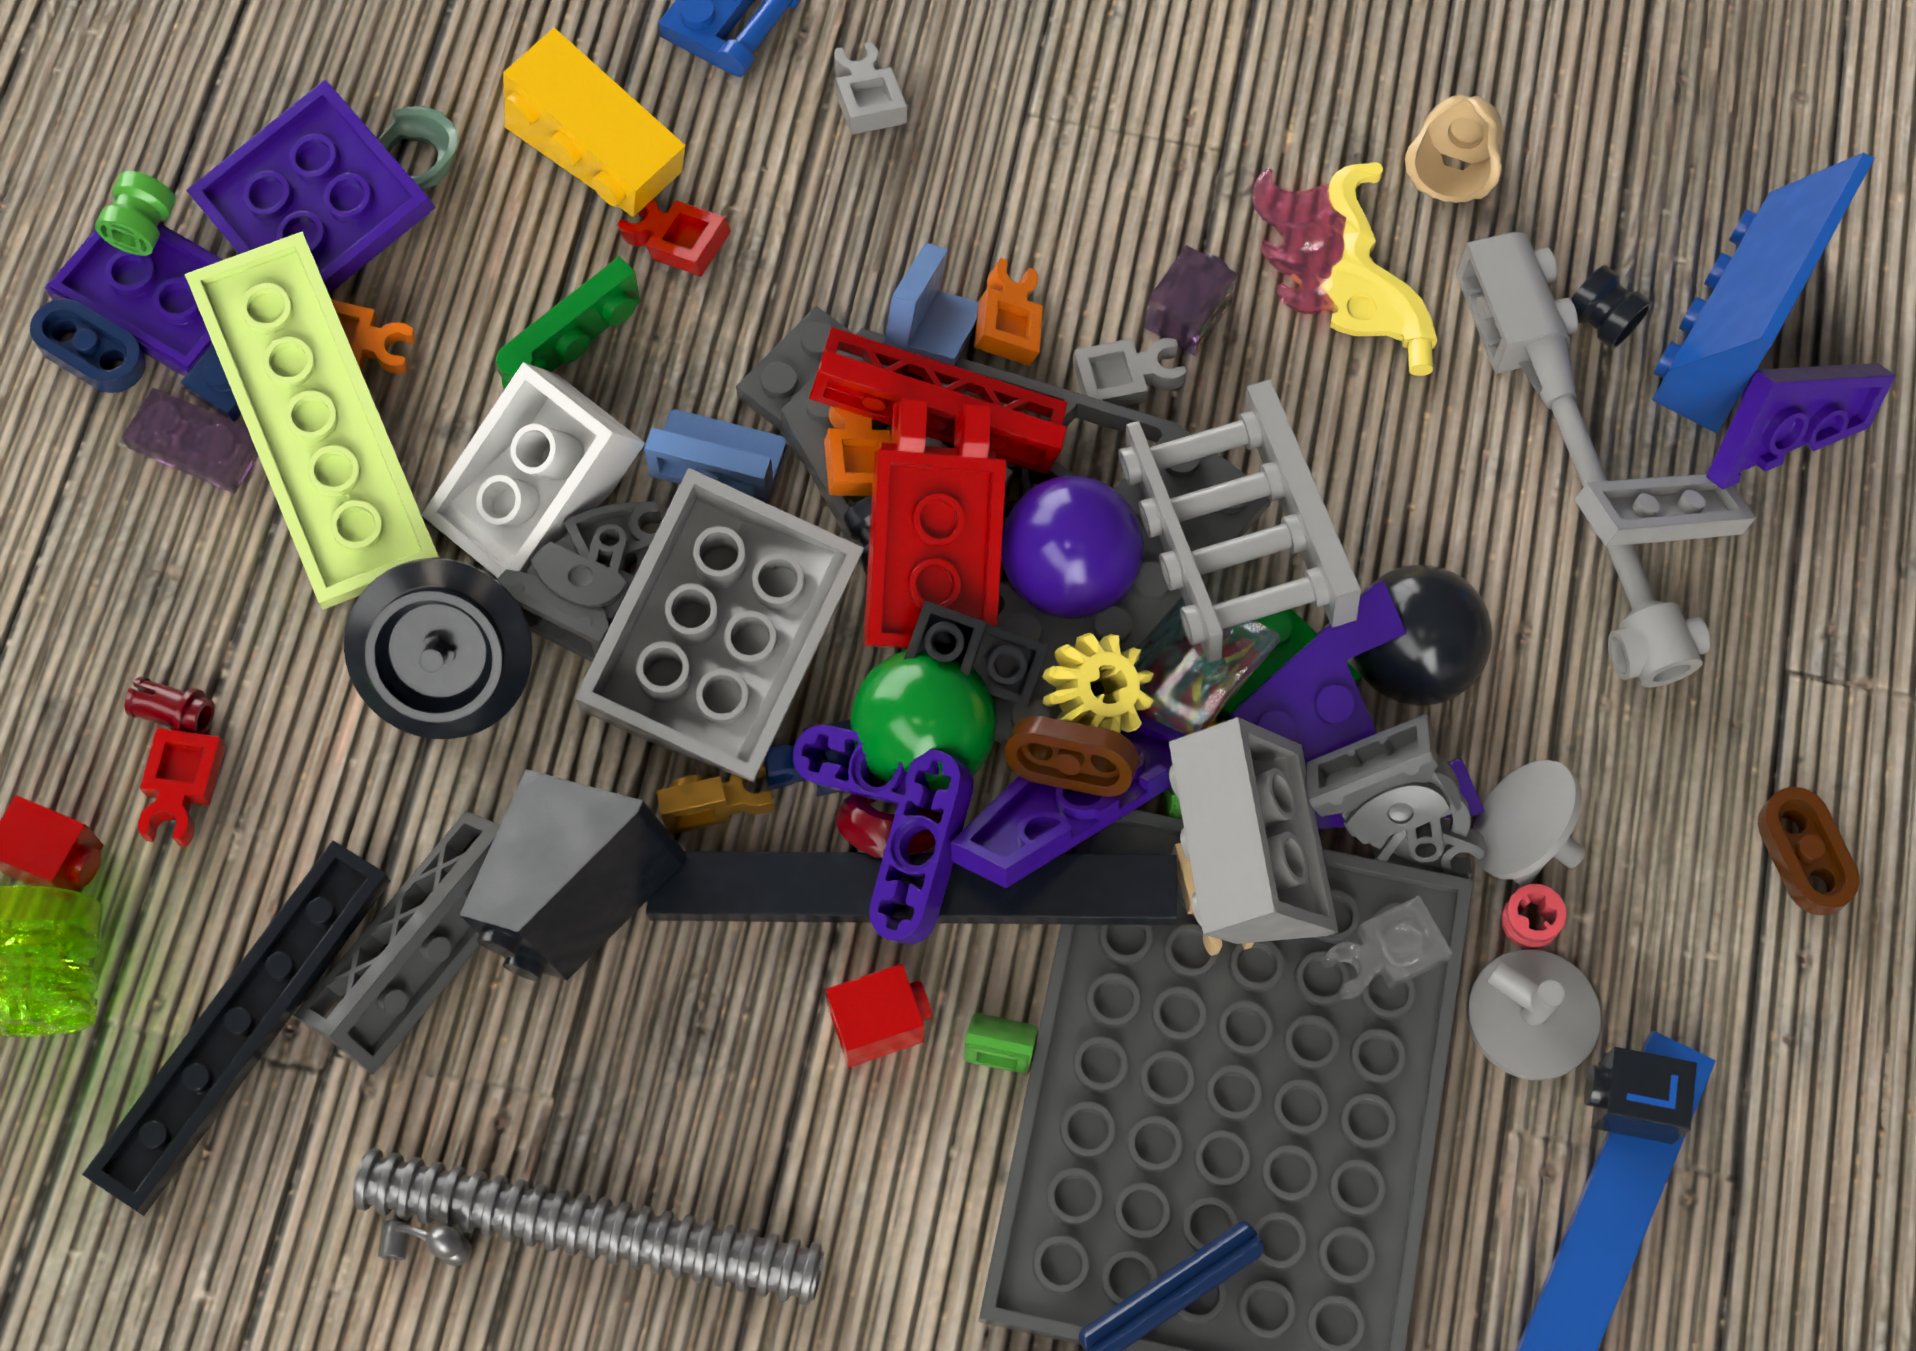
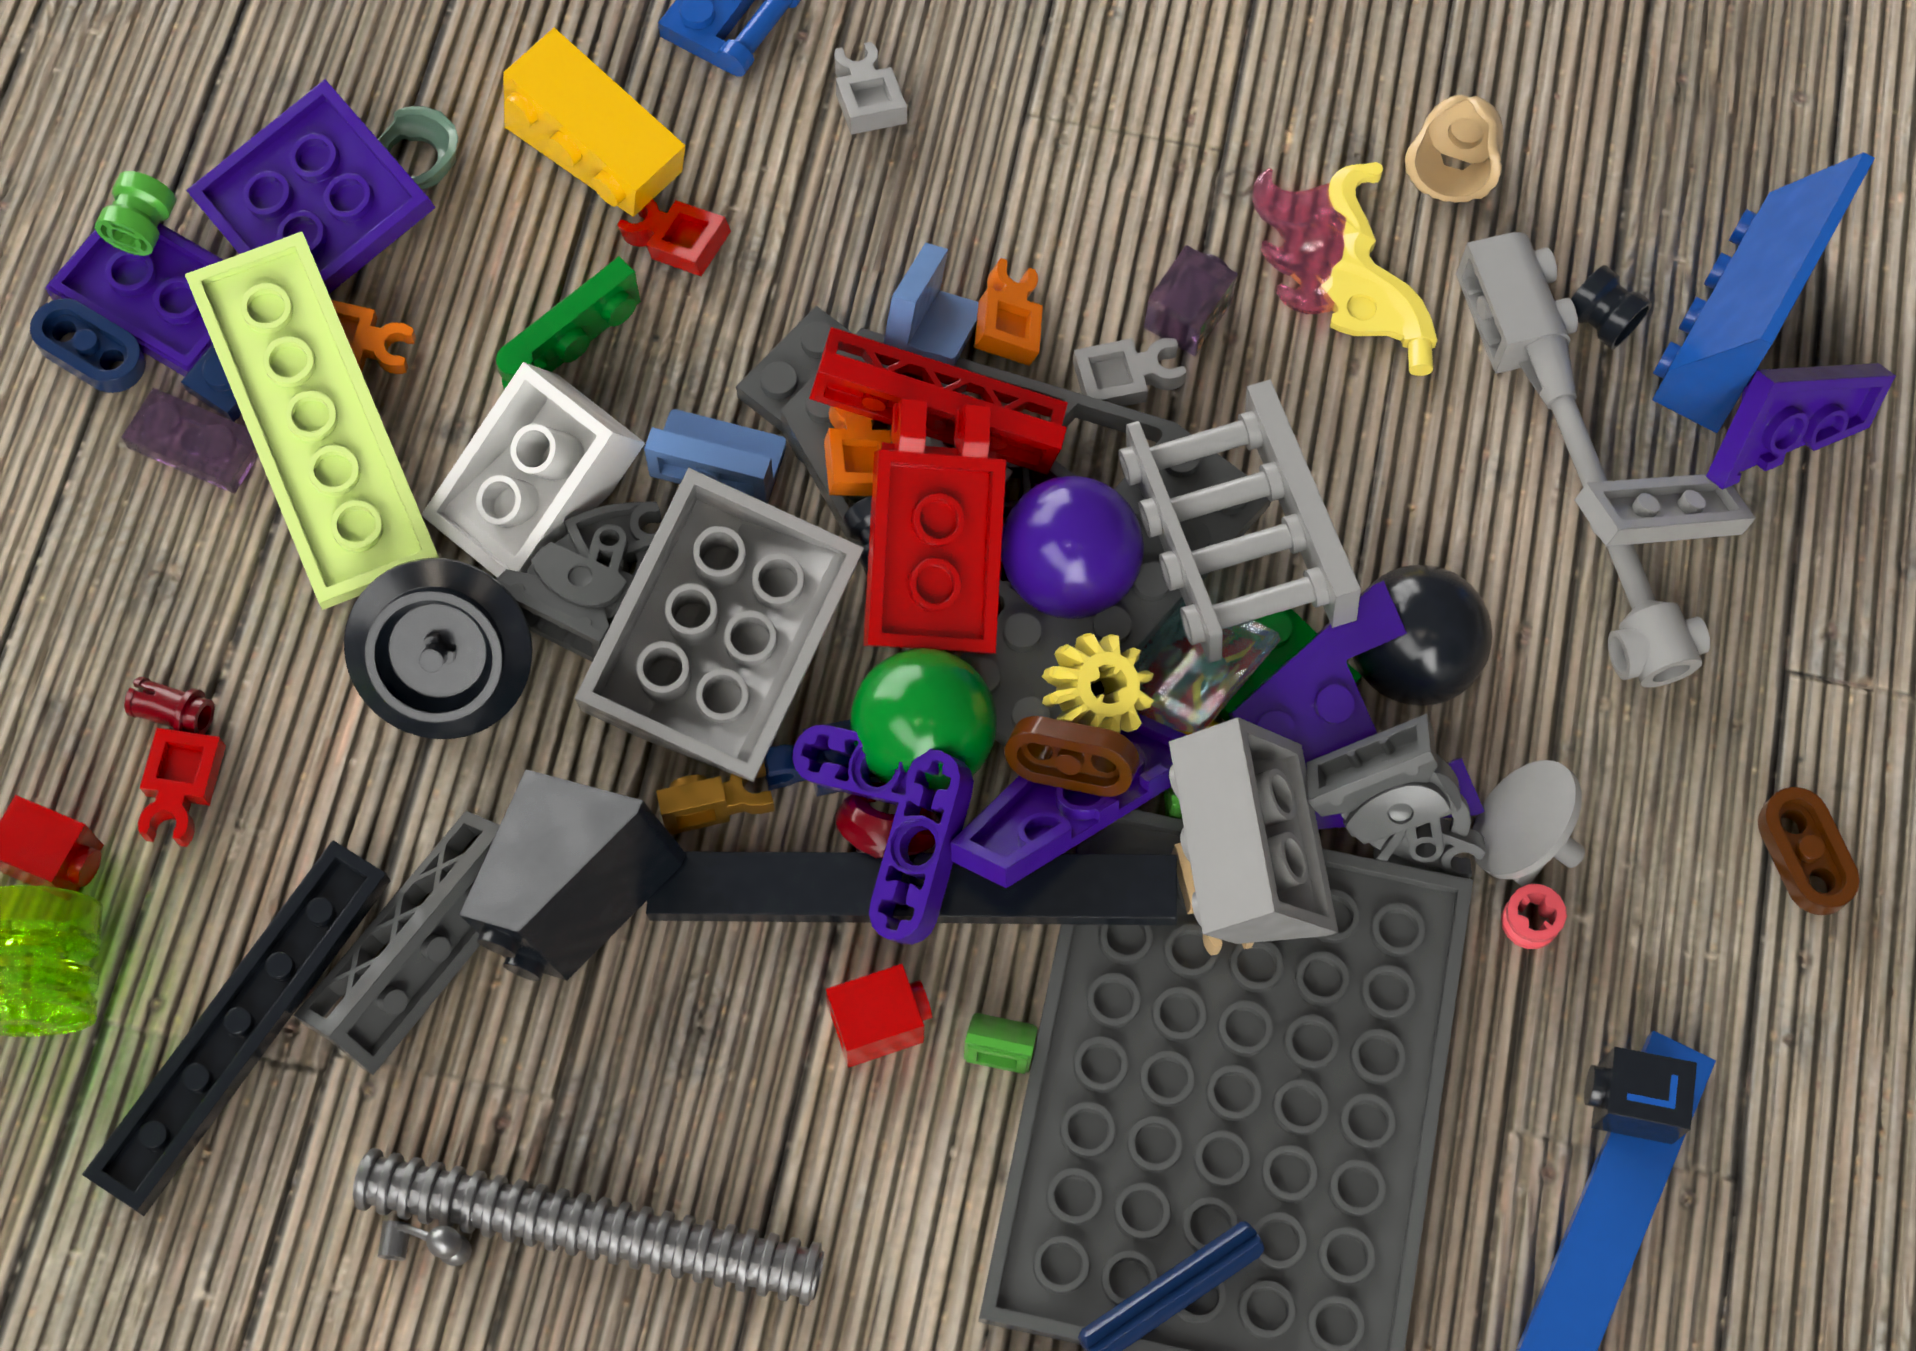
black slope [904,600,1049,707] -> none
clear plate [1322,896,1453,999] -> none
light grey shield [1467,949,1601,1080] -> none

